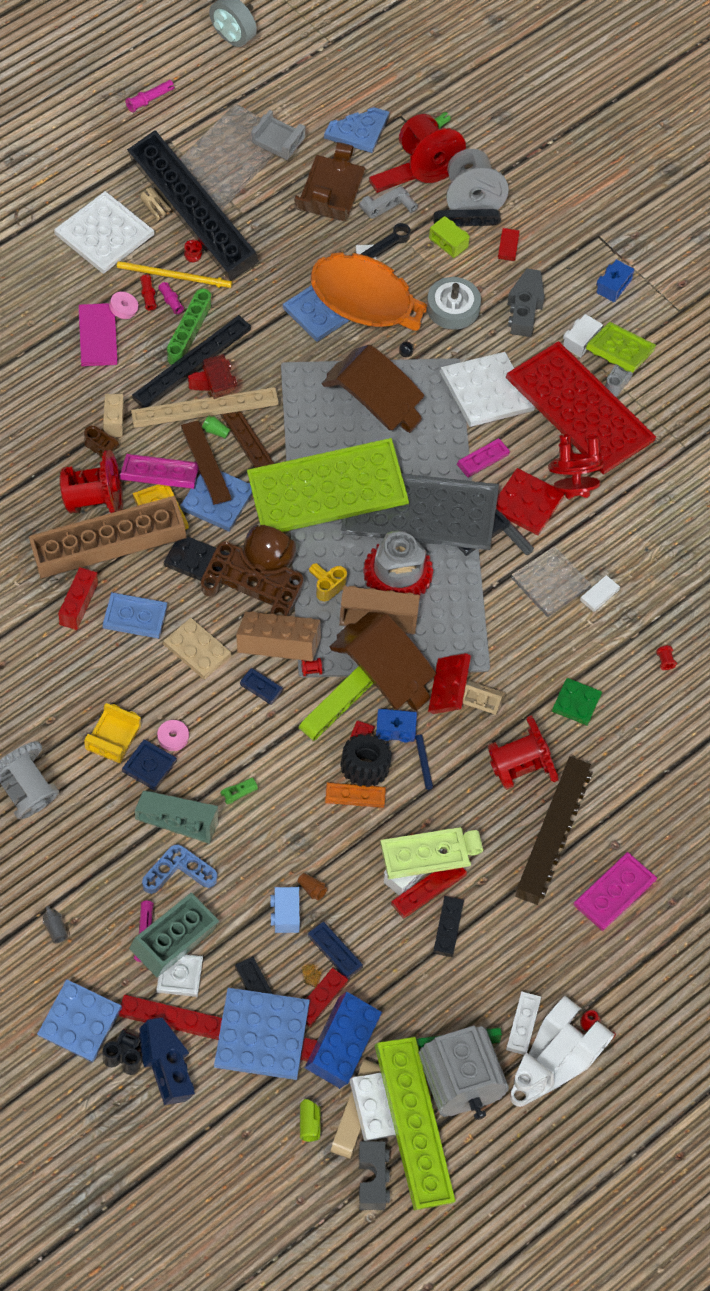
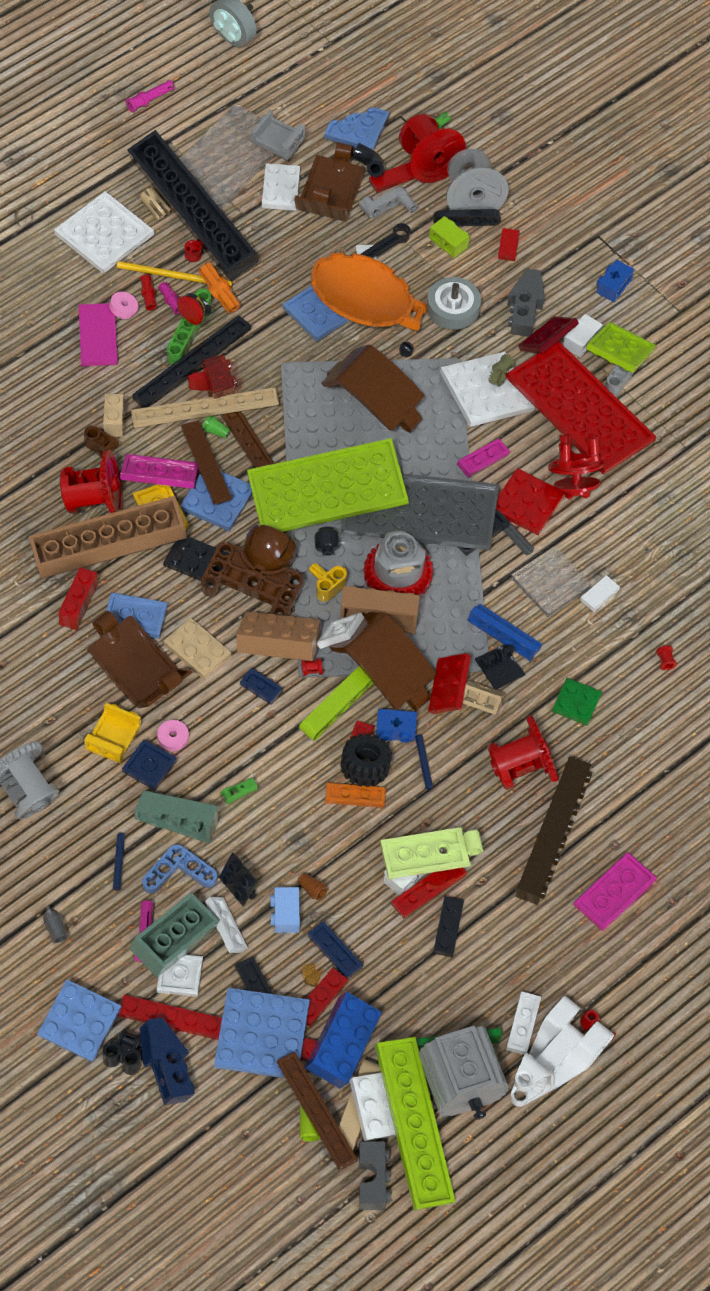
none -> reddish brown panel [87,611,192,708]
none -> dark blue bar [113,833,125,891]
none -> red piece [177,293,211,325]
none -> orange piece [198,262,241,314]
none -> white plate [205,897,248,953]
none -> black hinge [219,852,258,906]
none -> white plate [262,163,300,211]
none -> reddish brown tile [276,1051,358,1171]
none -> black head [314,527,339,556]
none -> white tile [317,613,364,649]
none -> black cylinder [352,143,385,177]
none -> blue panel [467,604,542,662]
none -> black hinge [474,644,525,690]
none -> olive connector [488,354,515,387]
none -> dark red tile [518,316,579,353]

